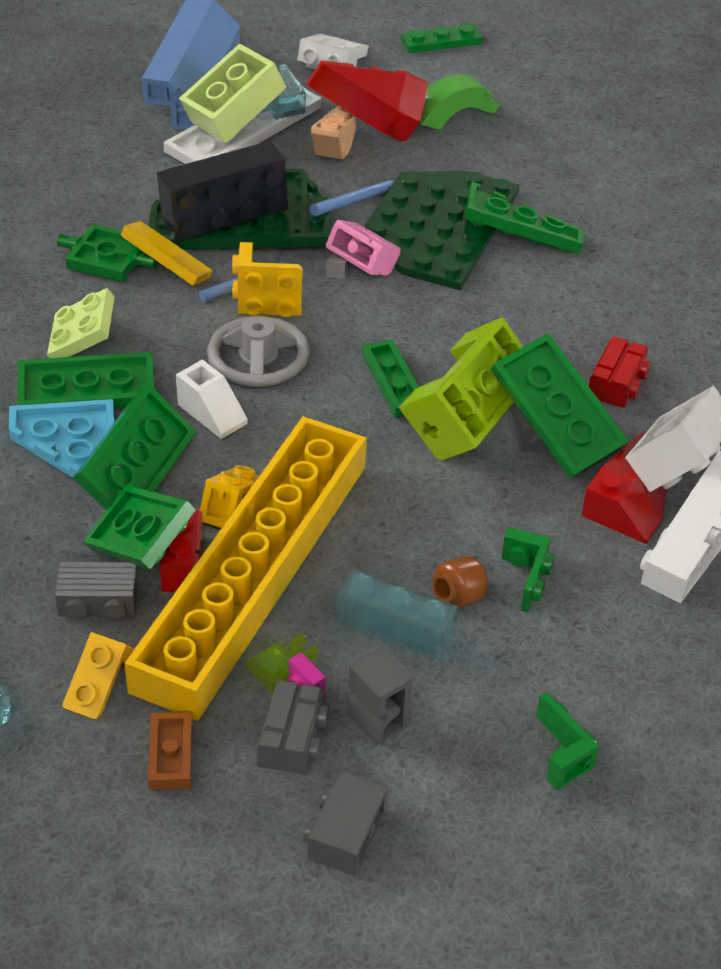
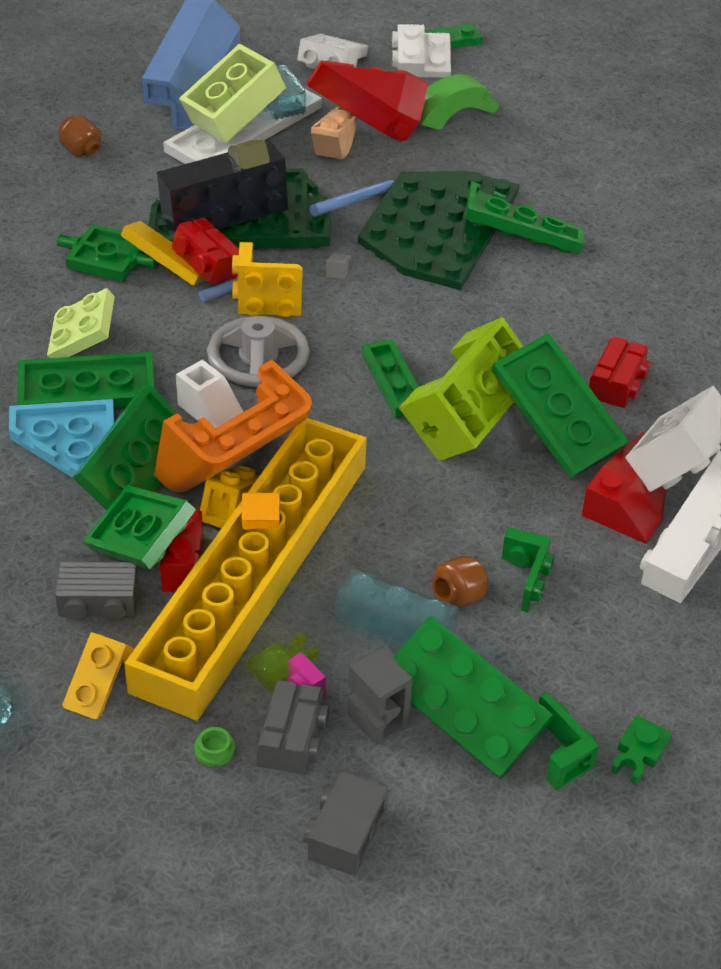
dark orange plate [148,711,192,790] -> none
bright pink brick [326,220,401,276] -> none
none -> dark orange head [59,115,101,157]
none -> orange windscreen [154,360,312,492]
none -> red brick [172,218,239,285]
none -> bright green plate [194,727,235,767]
none -> olive slope [228,139,270,169]
none -> light orange tile [241,493,280,529]
none -> white plate [392,24,451,77]
none -> green plate [393,615,554,779]
none -> green plate [611,715,673,785]

